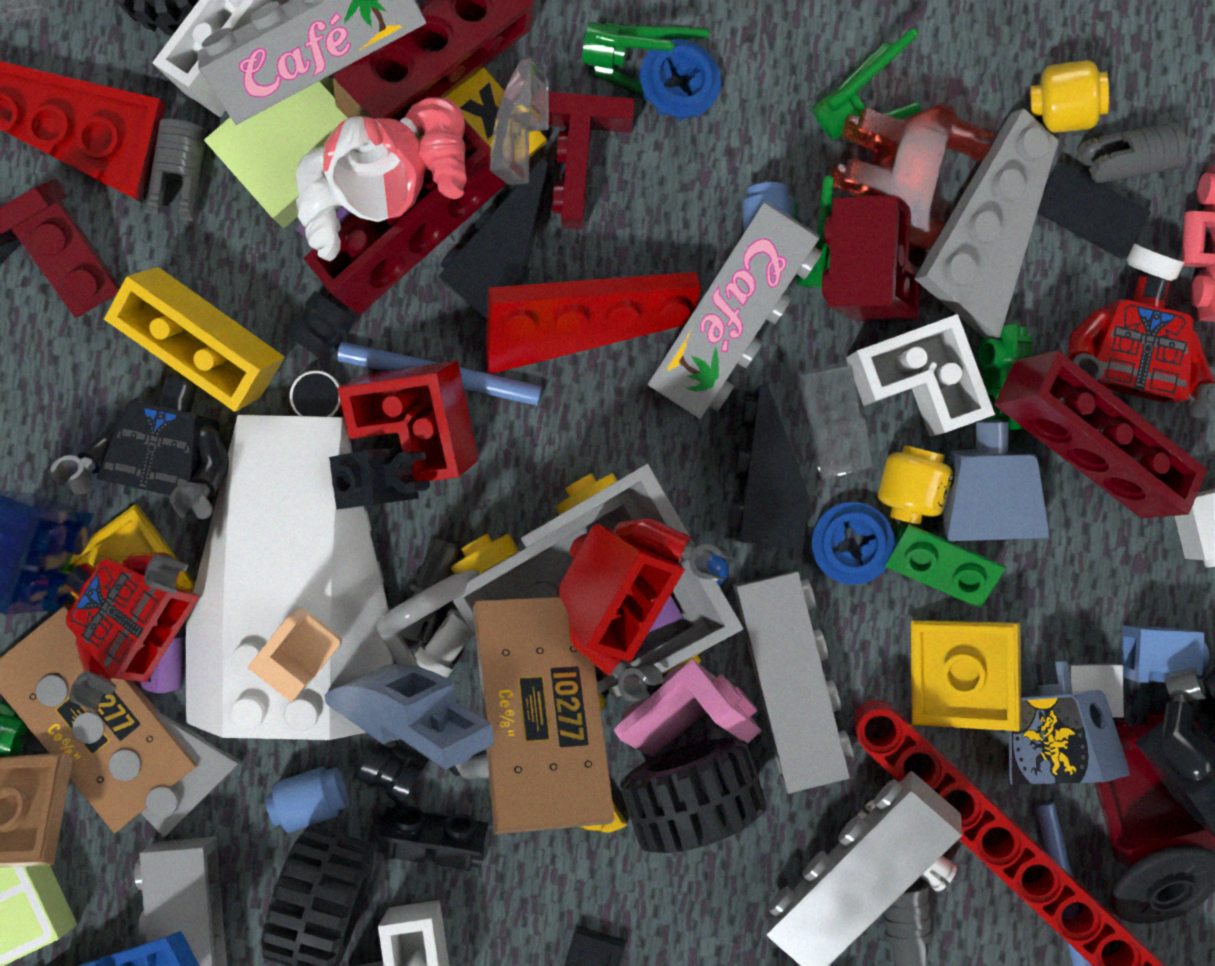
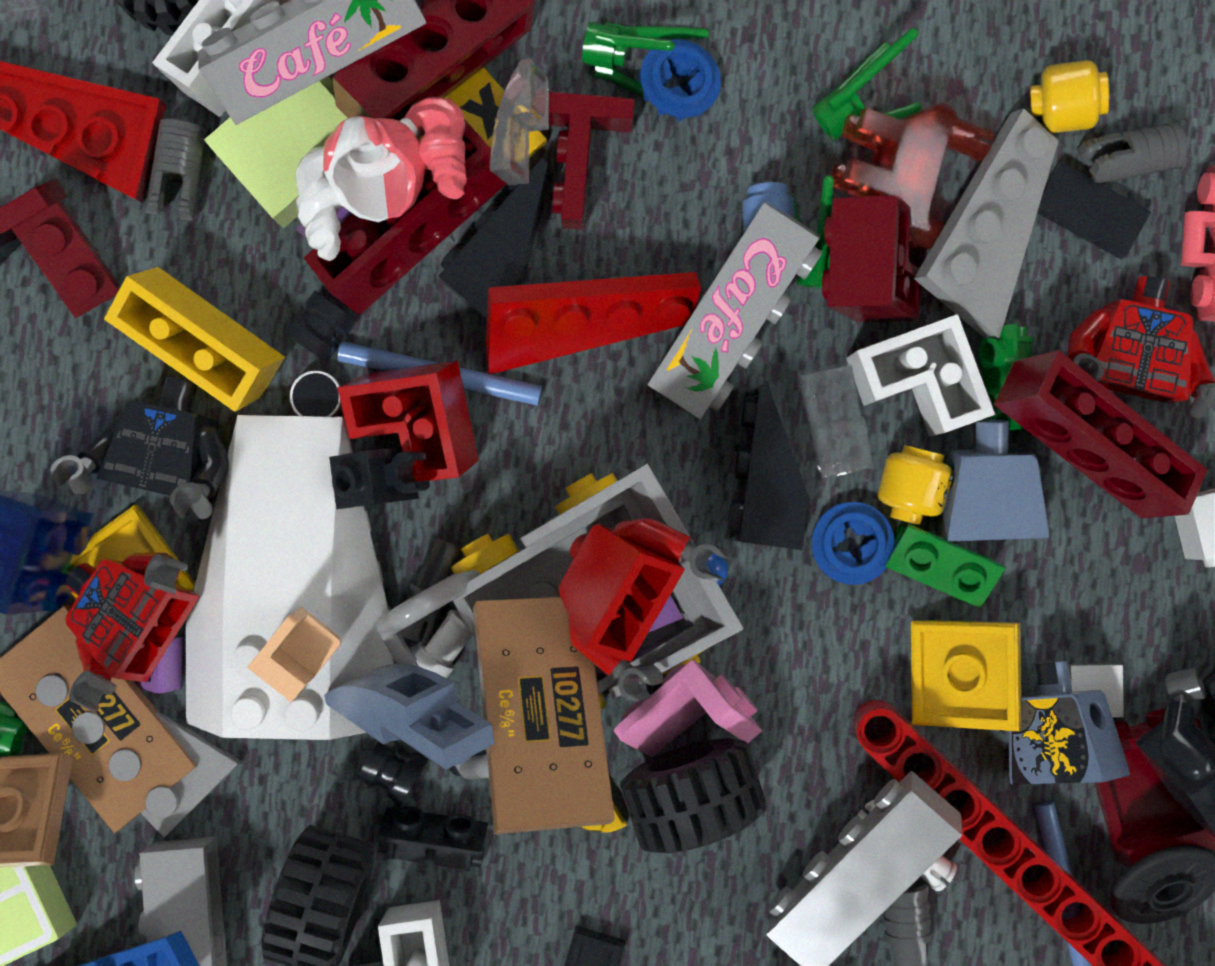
medium blue brick [266,766,349,833] -> none
light grey brick [732,570,854,794] -> none
medium blue brick [1121,625,1209,683] -> none
white tile [1126,243,1185,281] -> none

